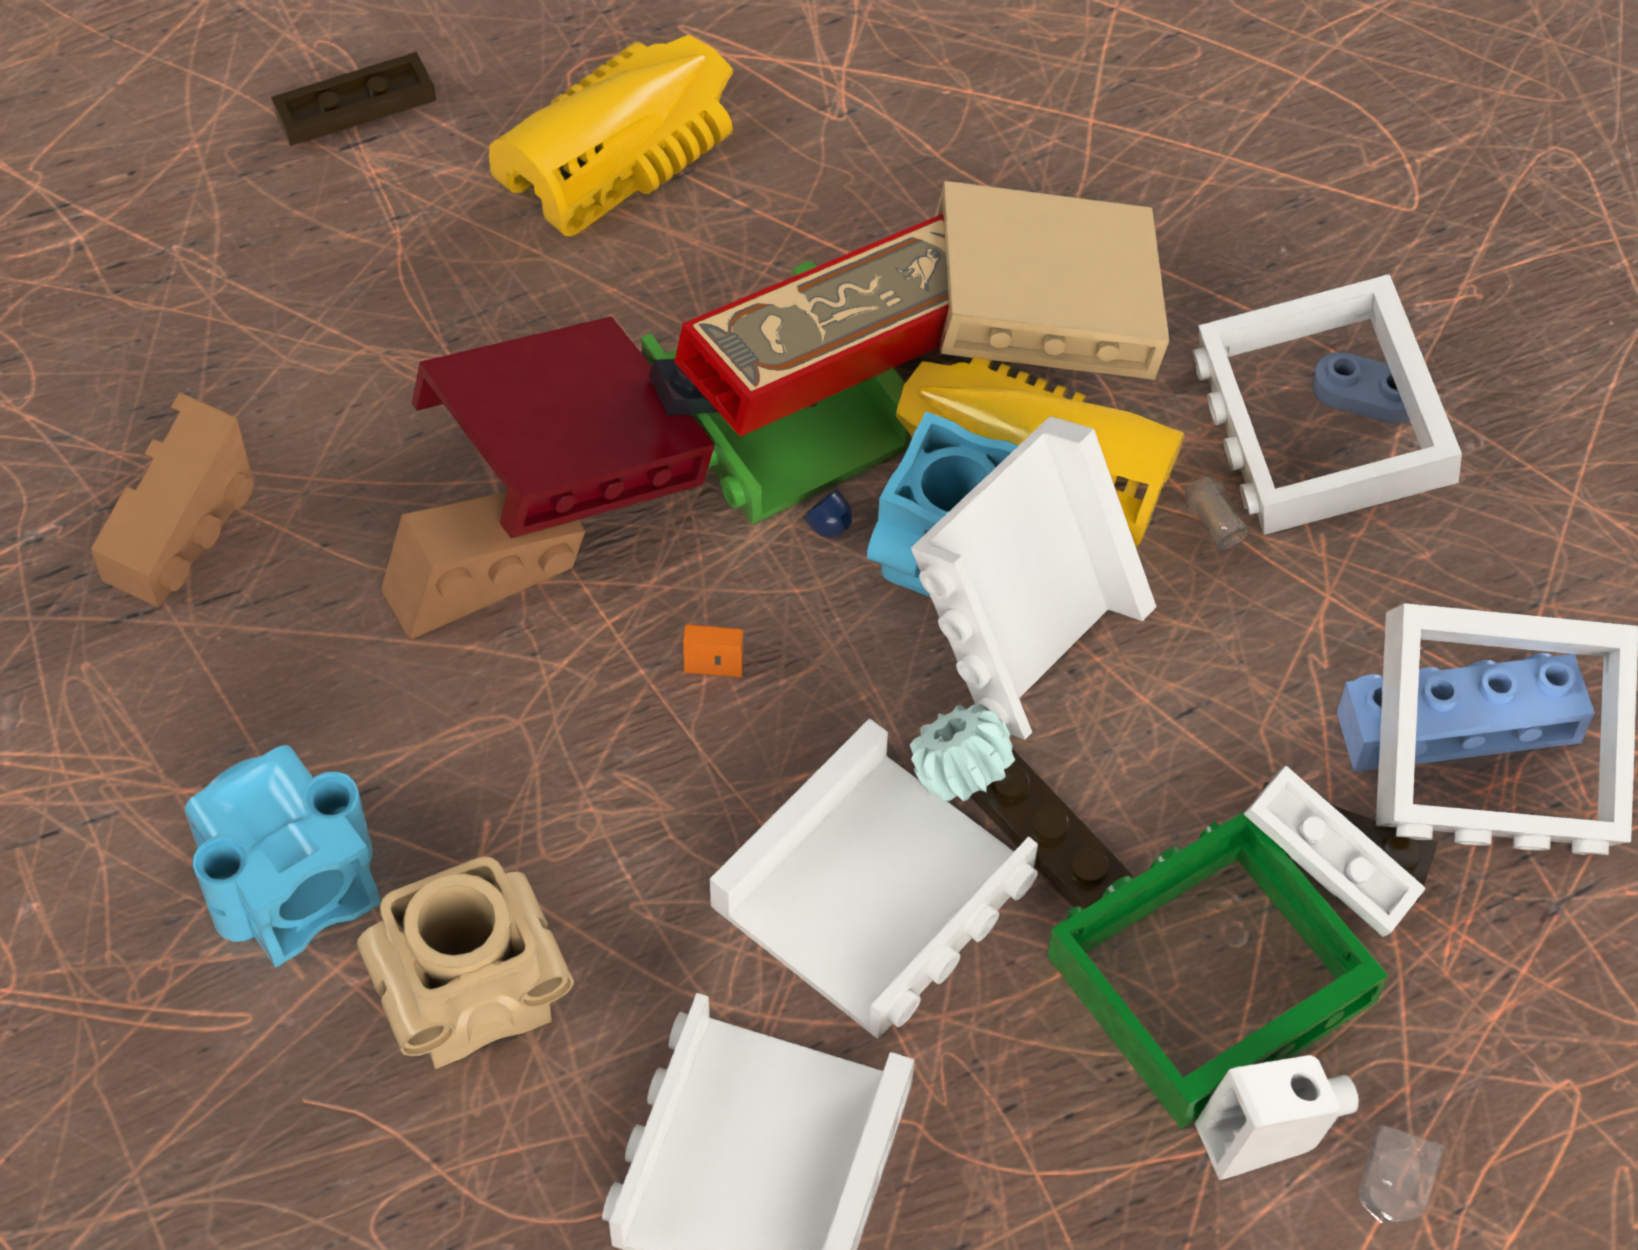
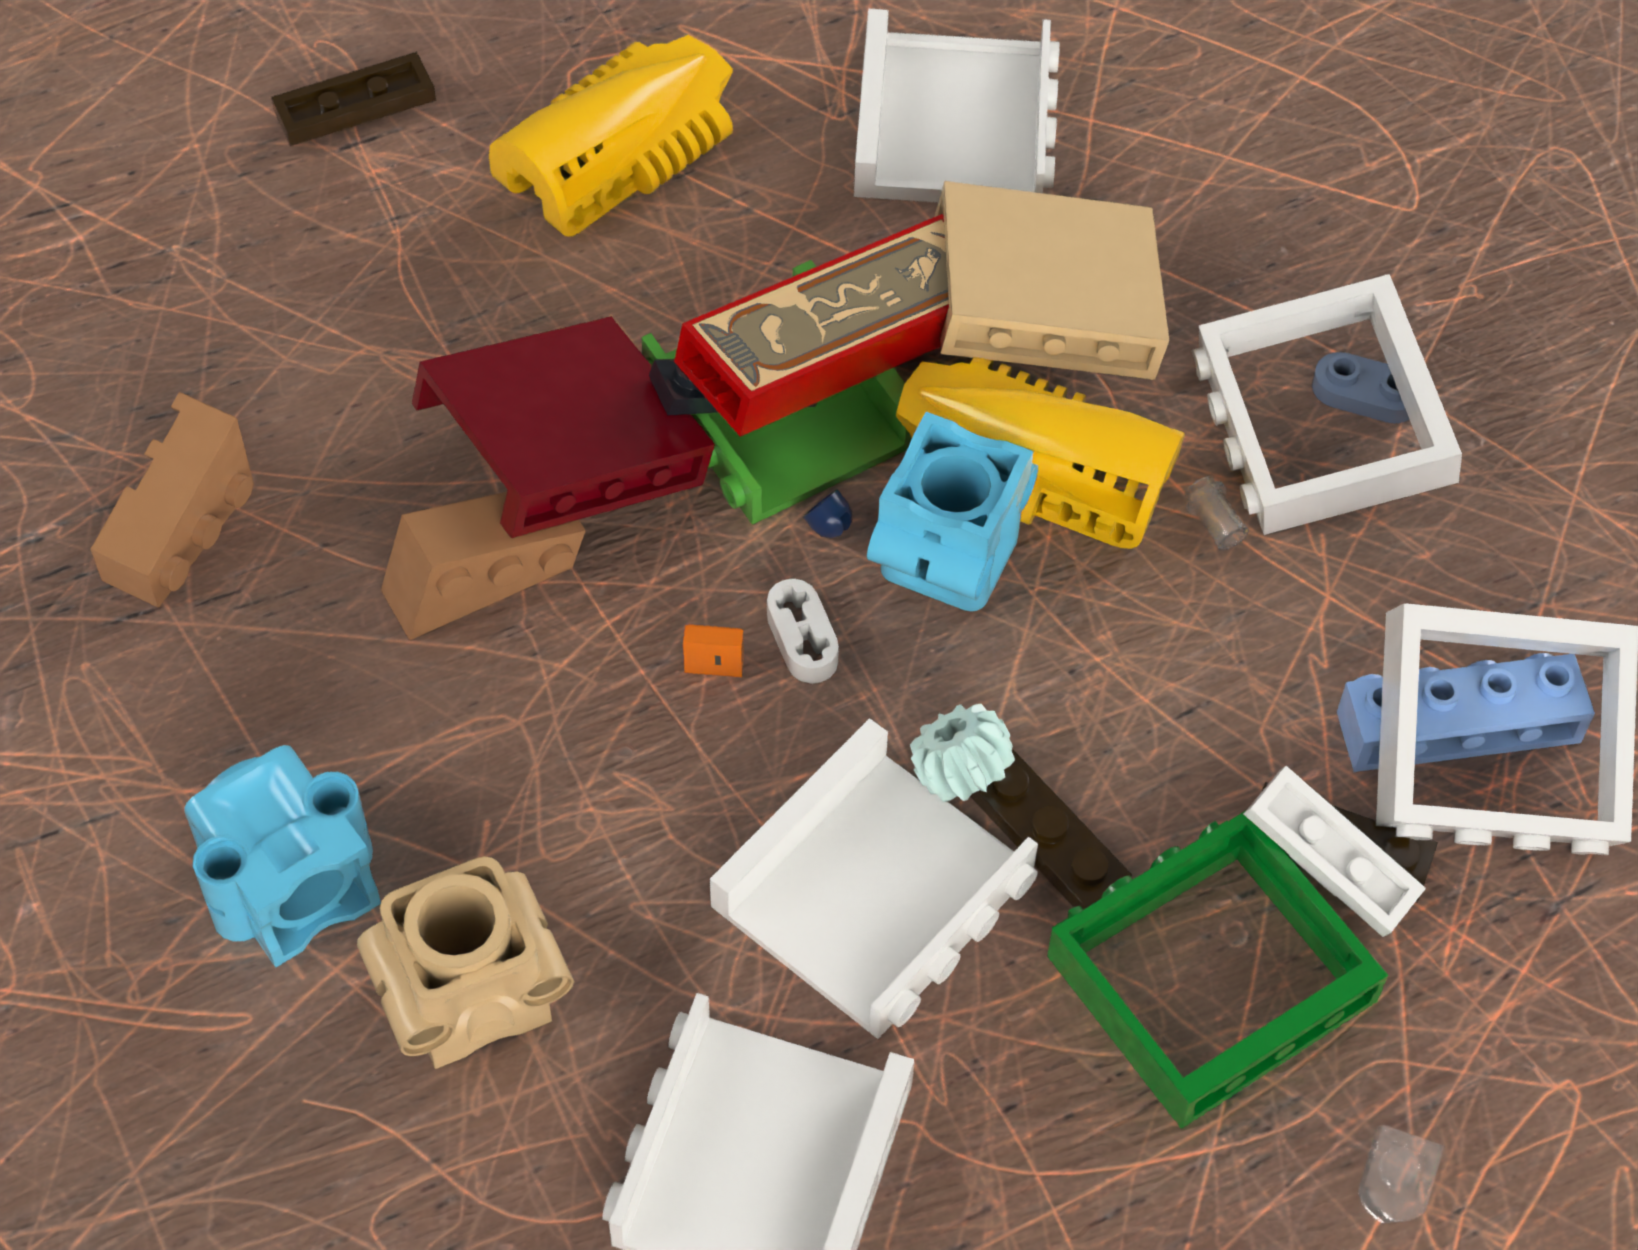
white panel [911,416,1156,740] -> none
white torso [1194,1055,1358,1180] -> none
none -> white beam [767,579,839,684]
none -> white panel [854,9,1059,202]

